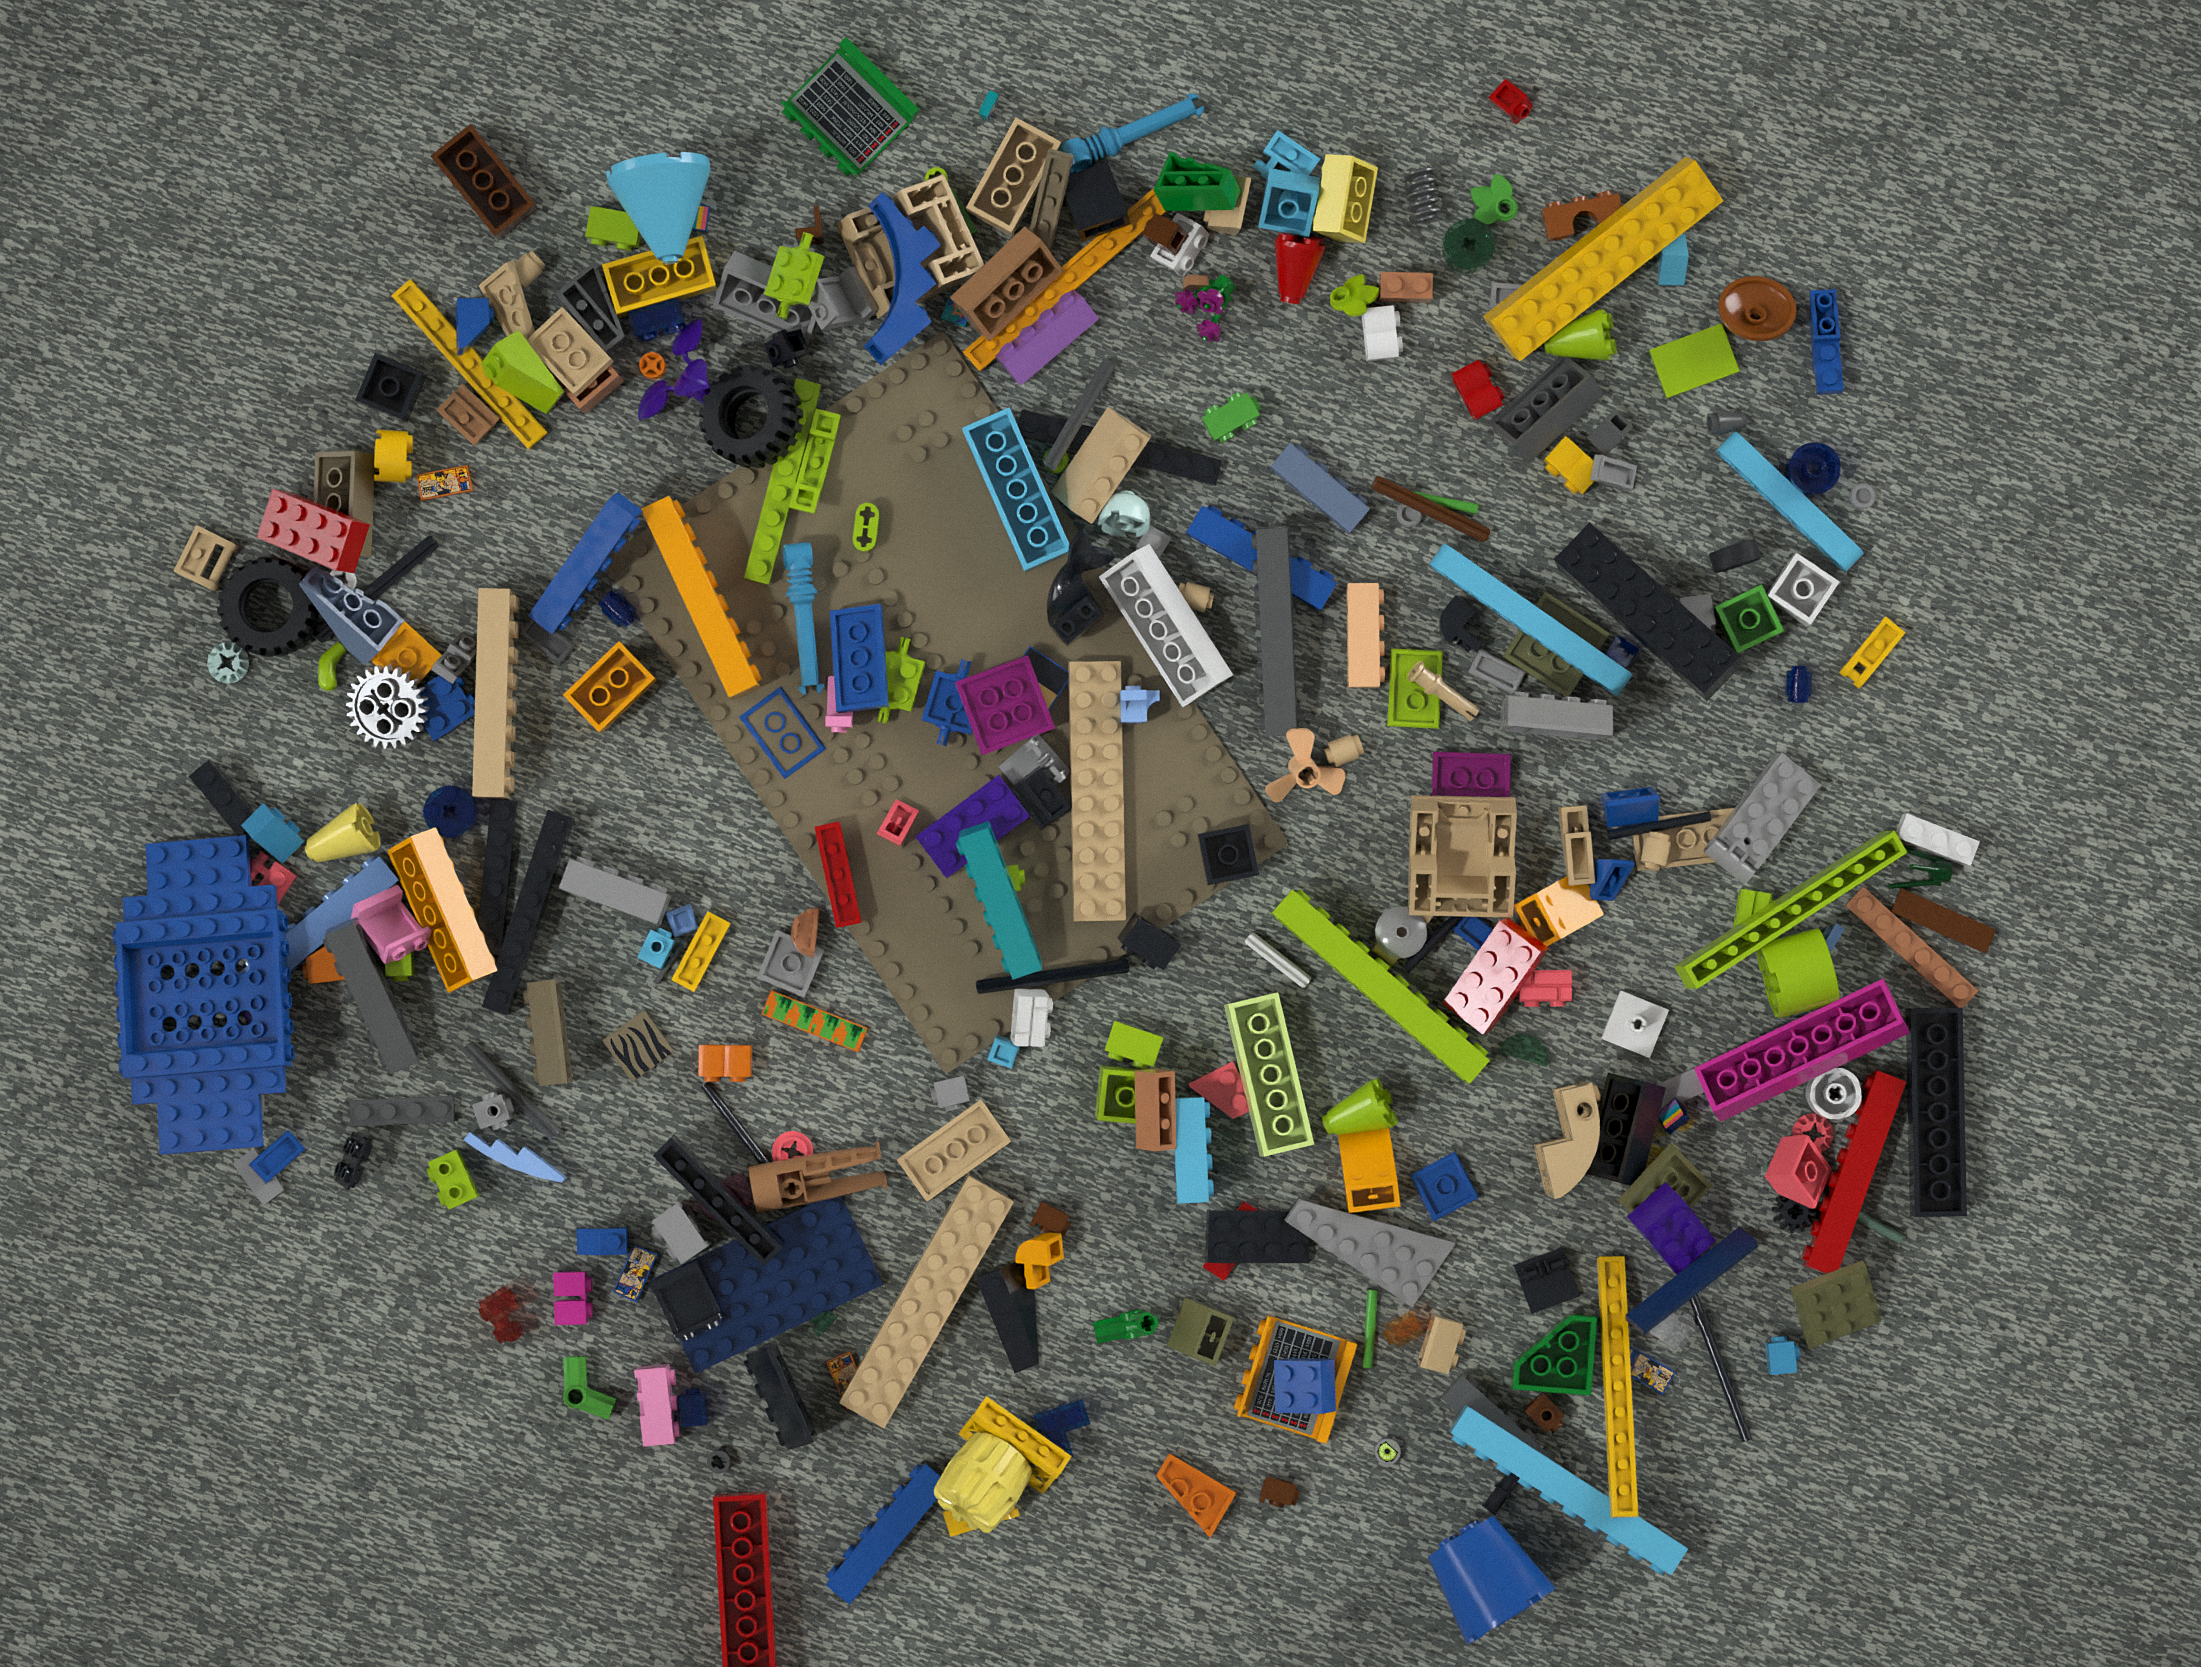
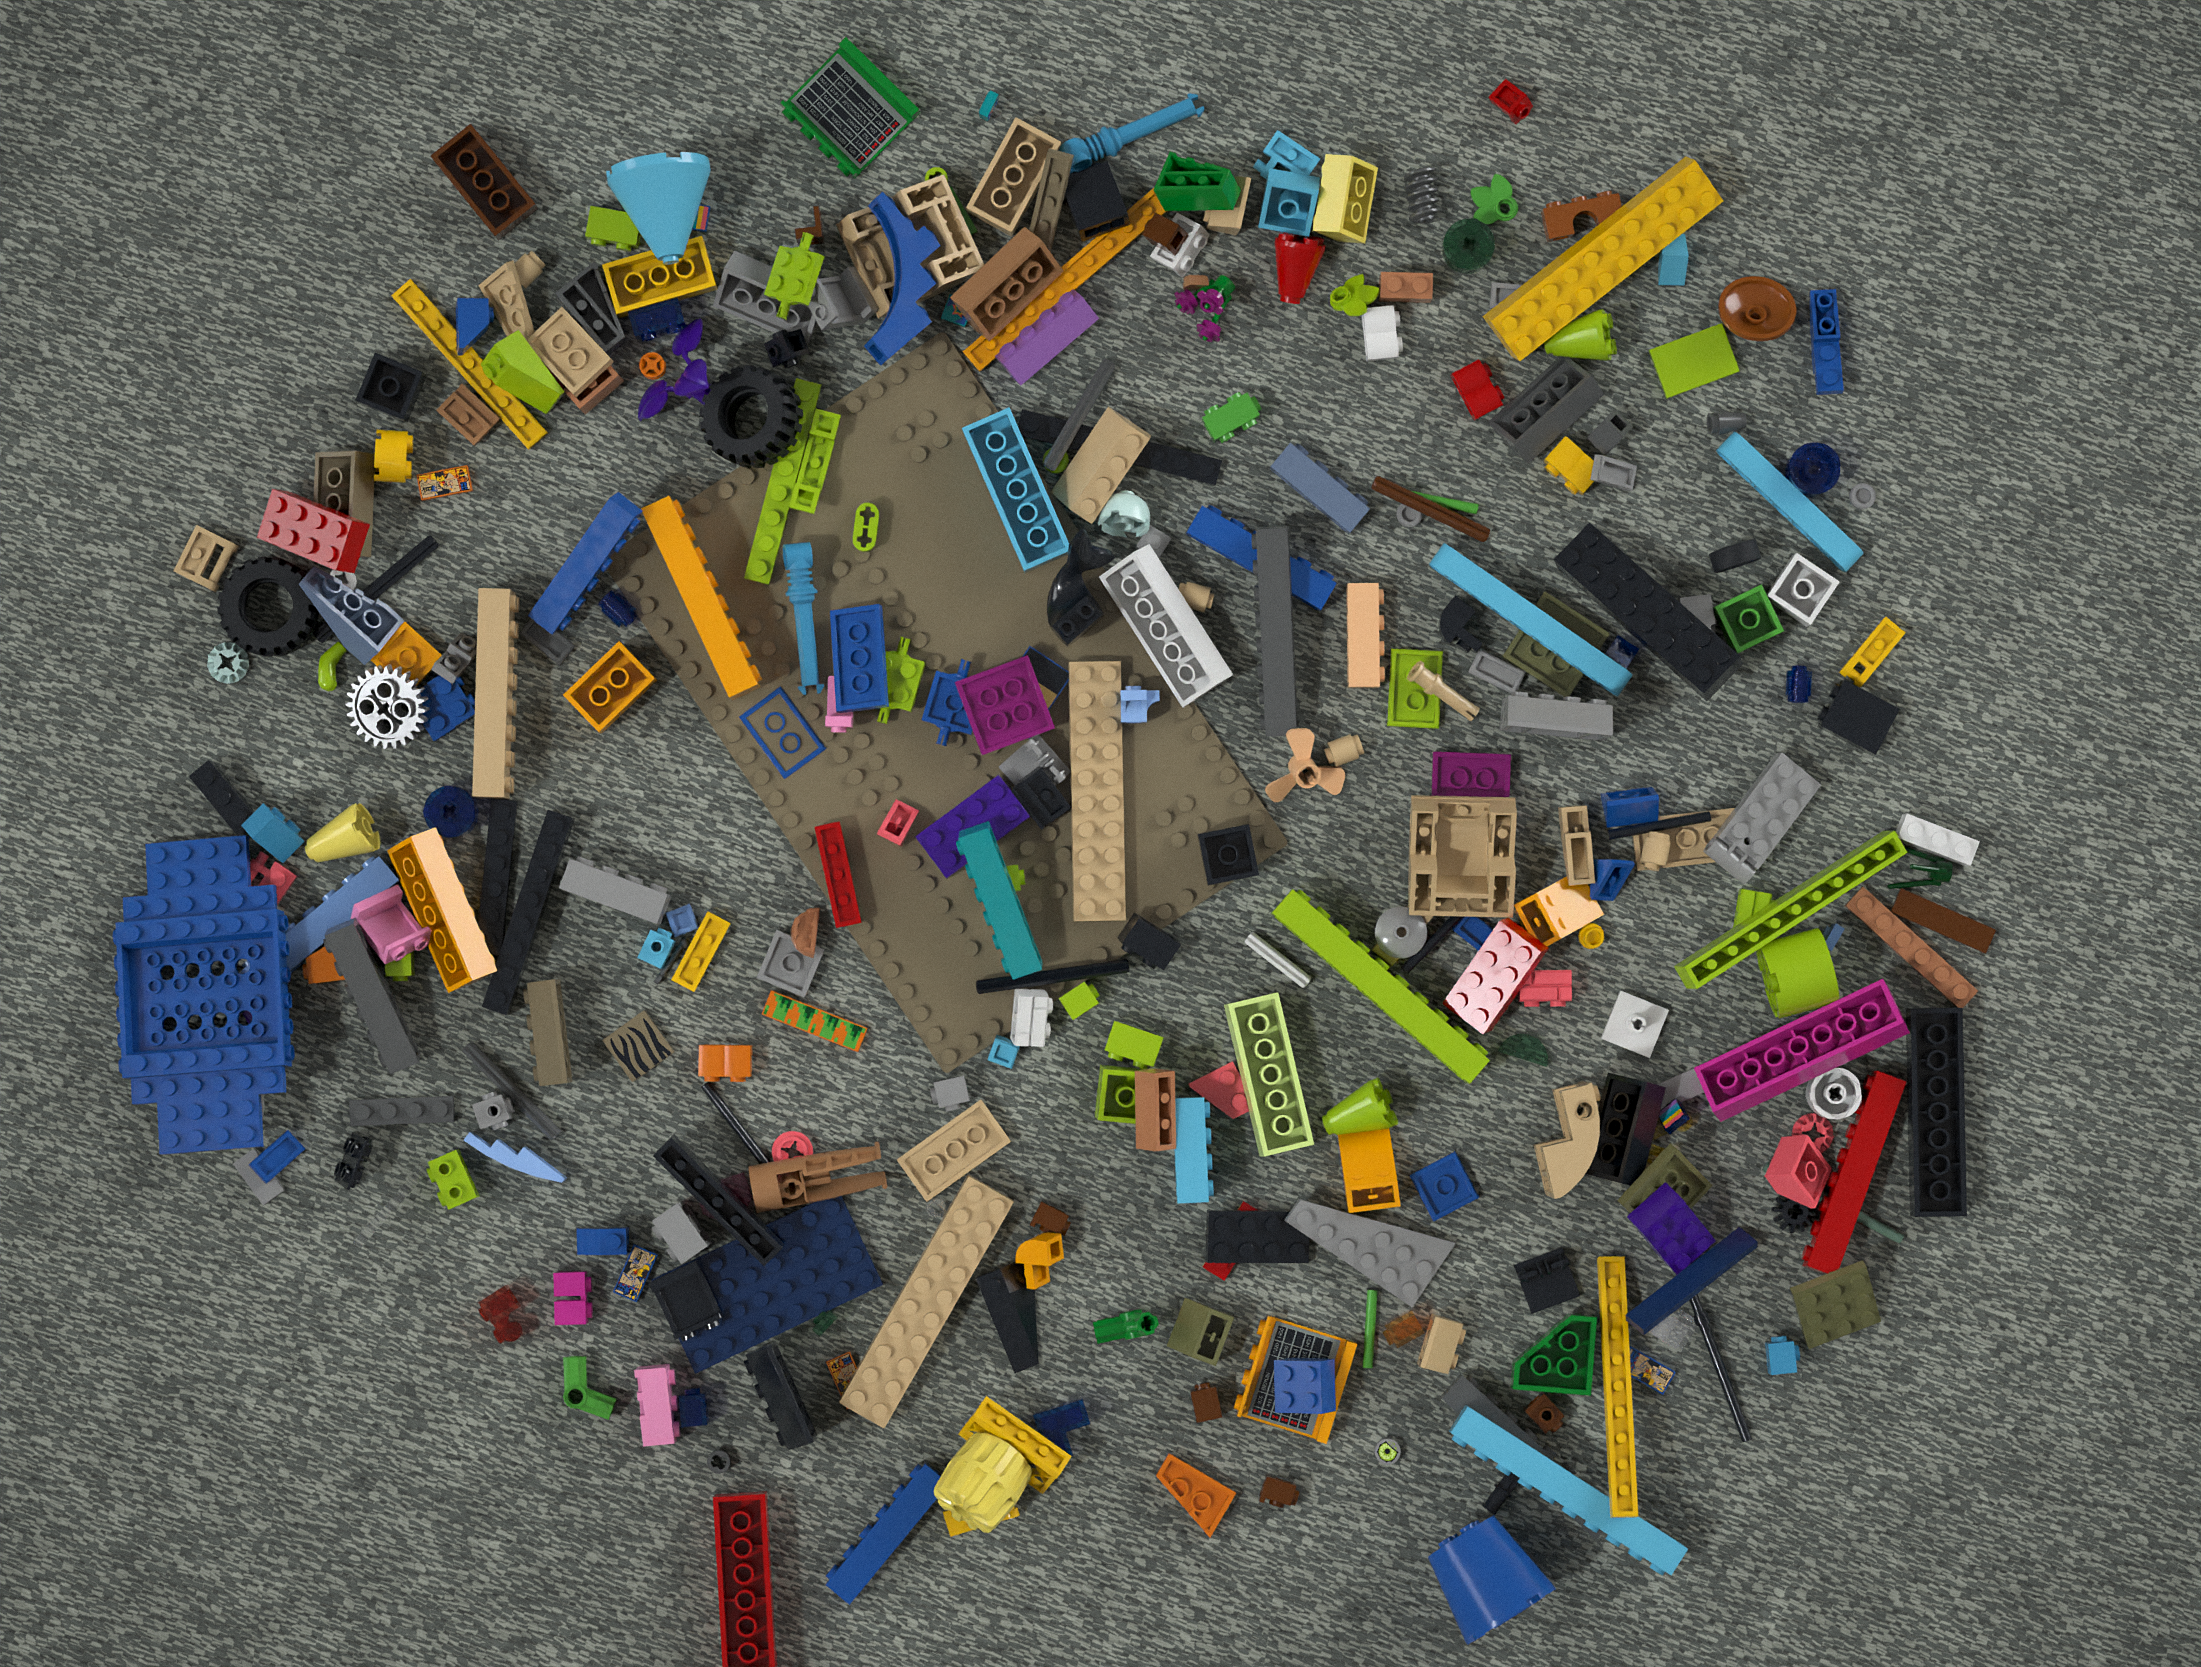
none -> lime brick [1059,981,1100,1020]
none -> reddish brown brick [1190,1382,1222,1423]
none -> yellow plate [1578,923,1604,949]
none -> black brick [1817,680,1900,756]

